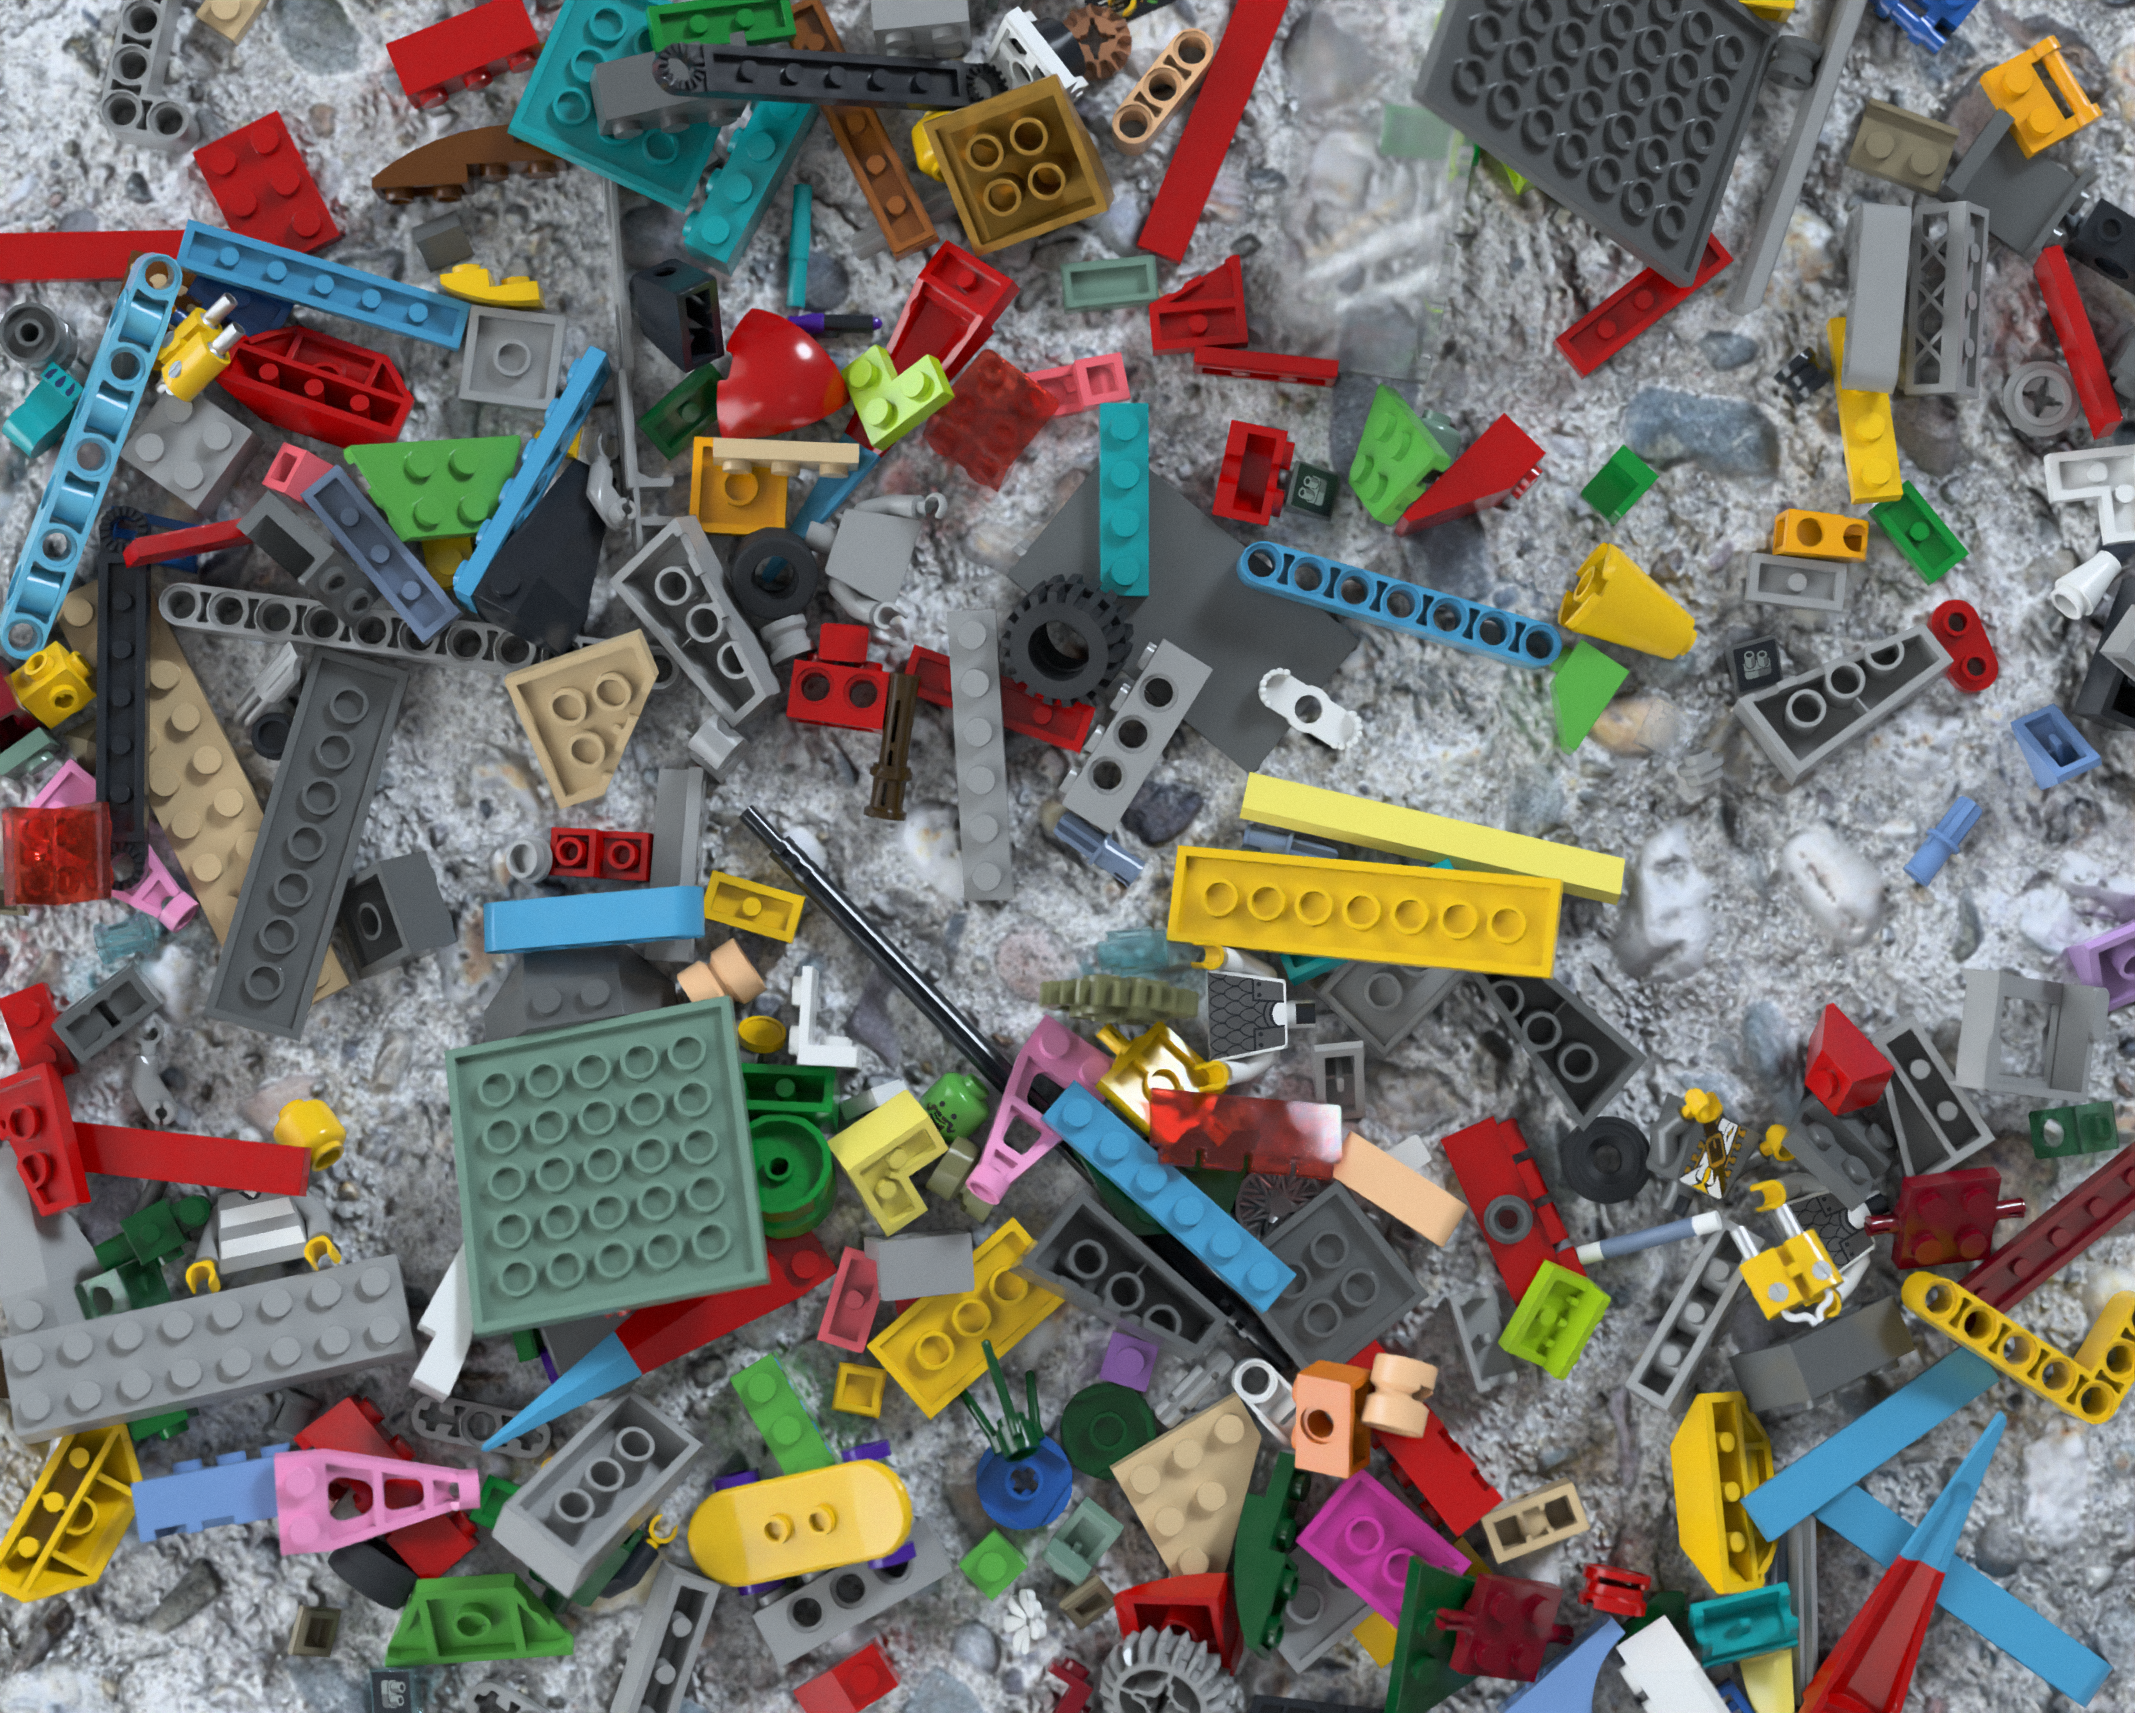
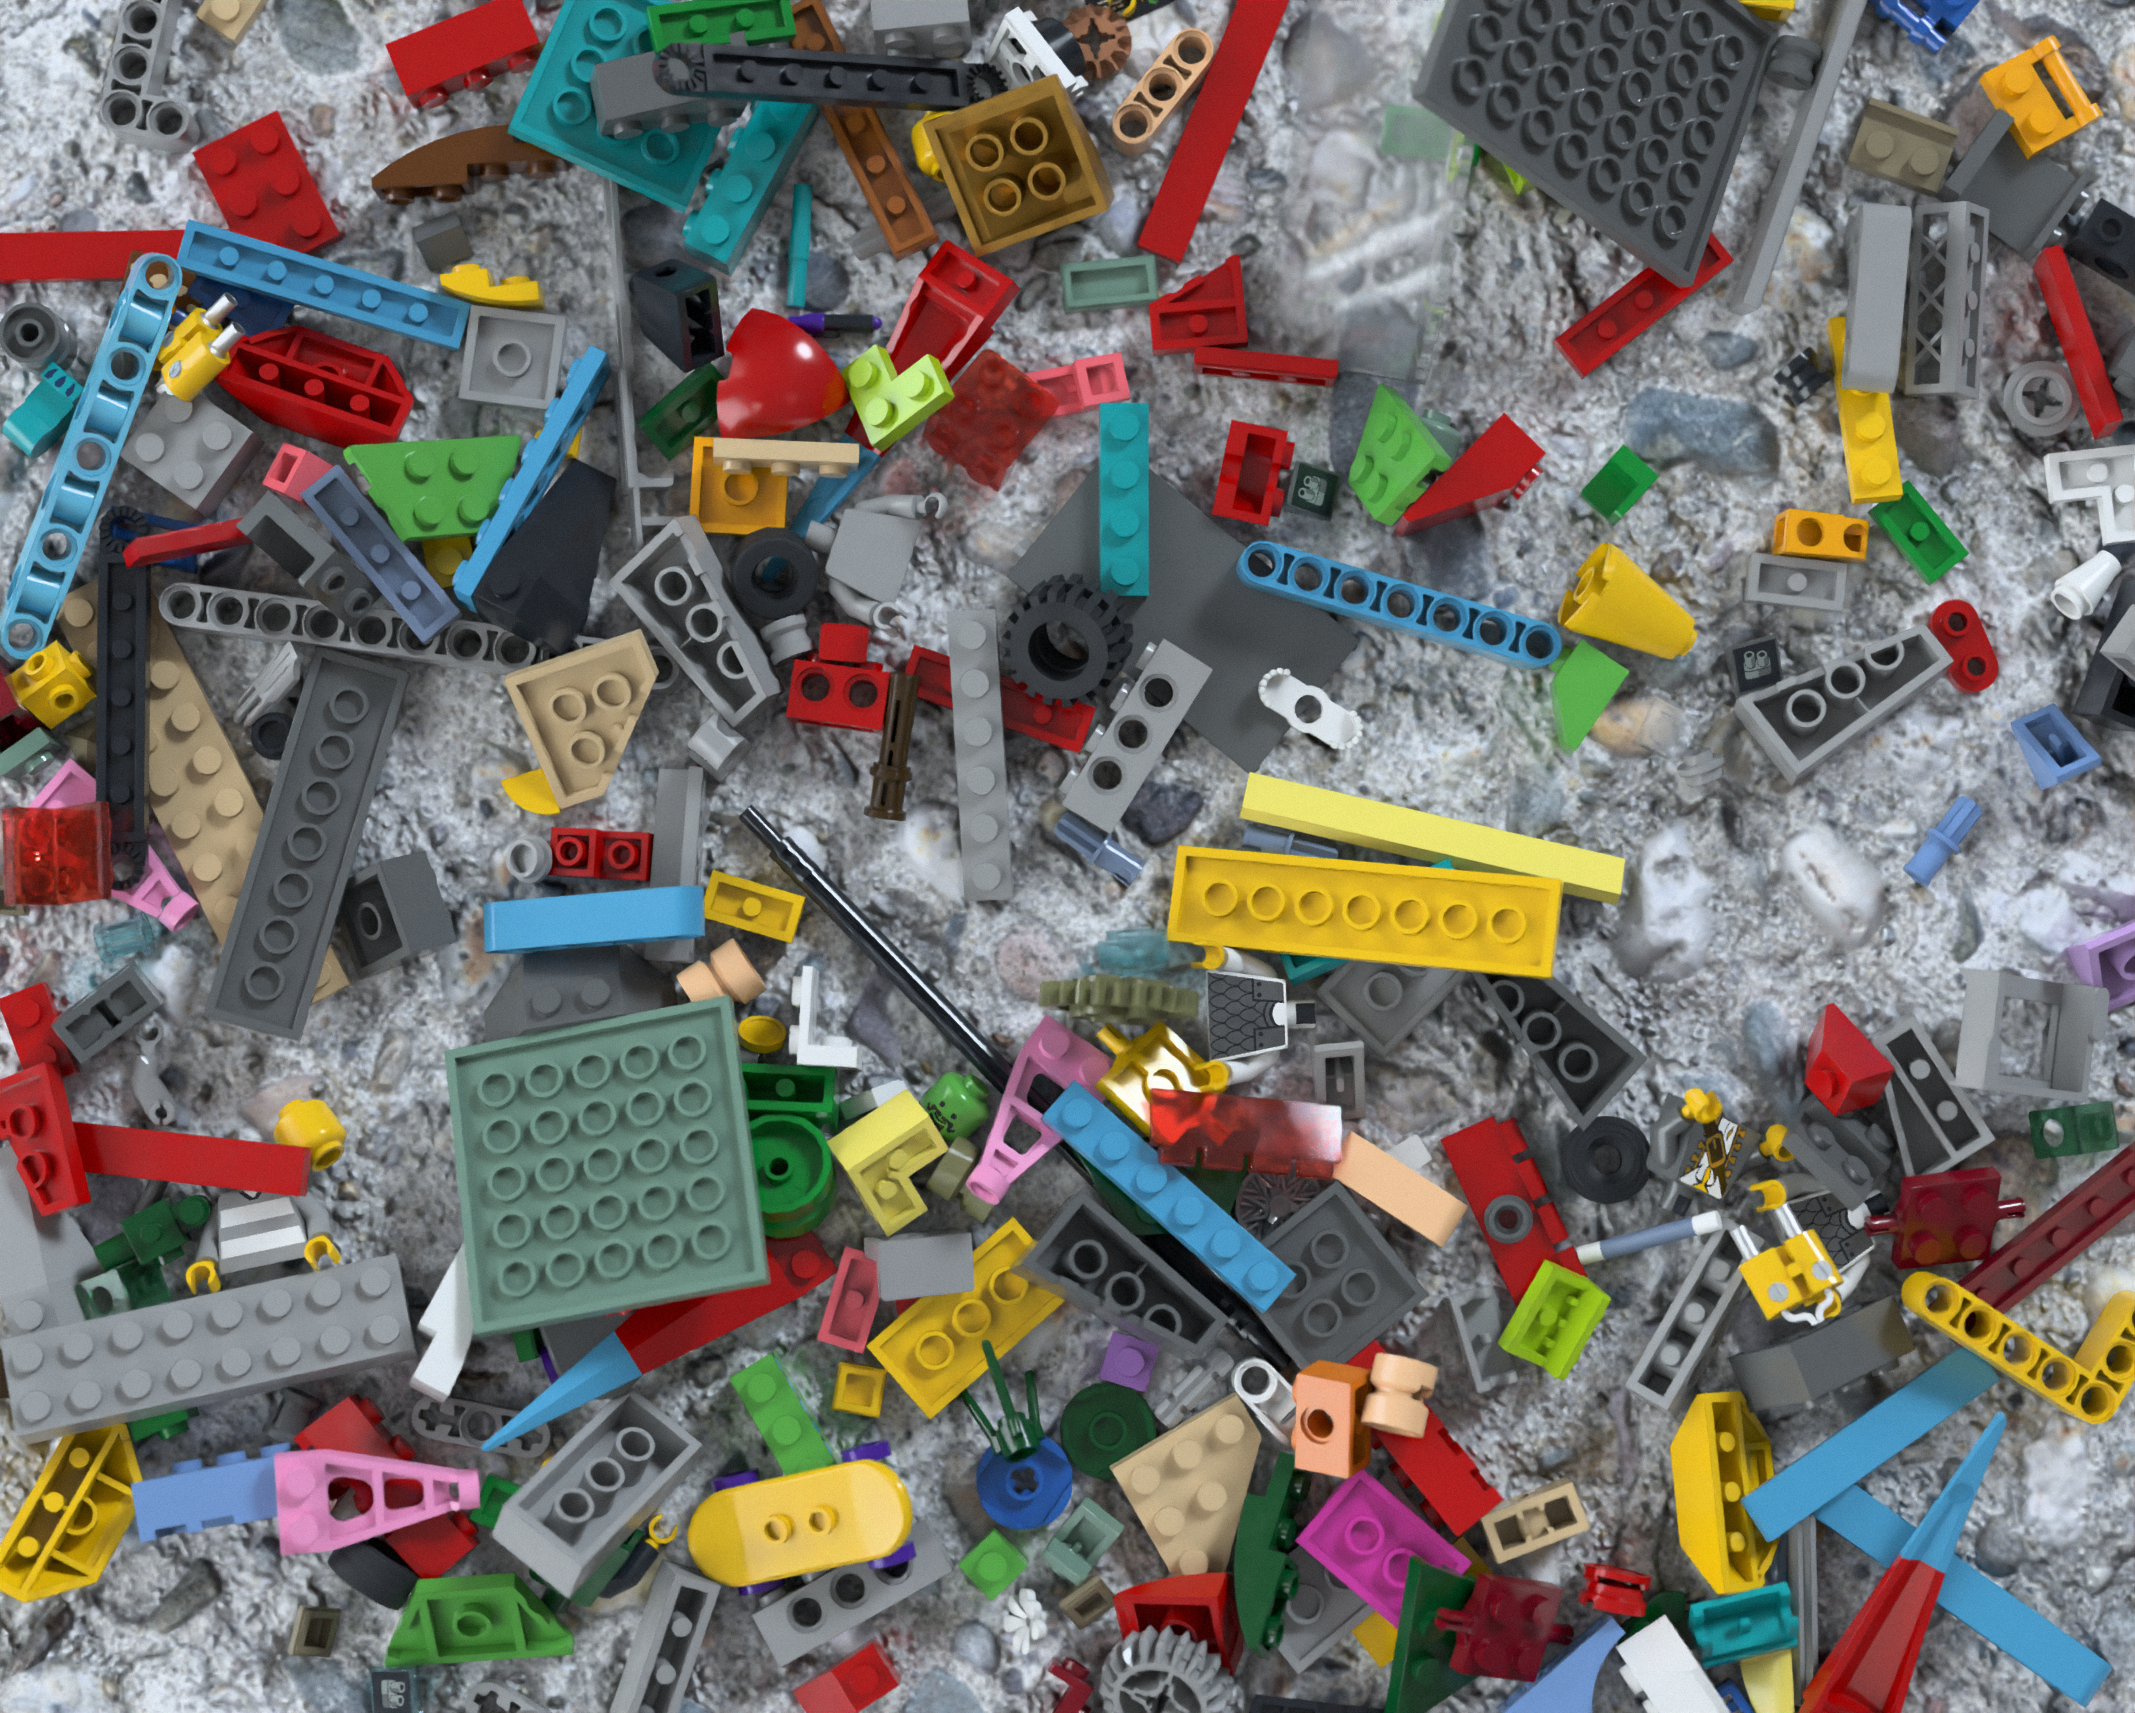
light grey arm [585,433,637,530] -> none
none -> yellow tile [501,768,562,816]

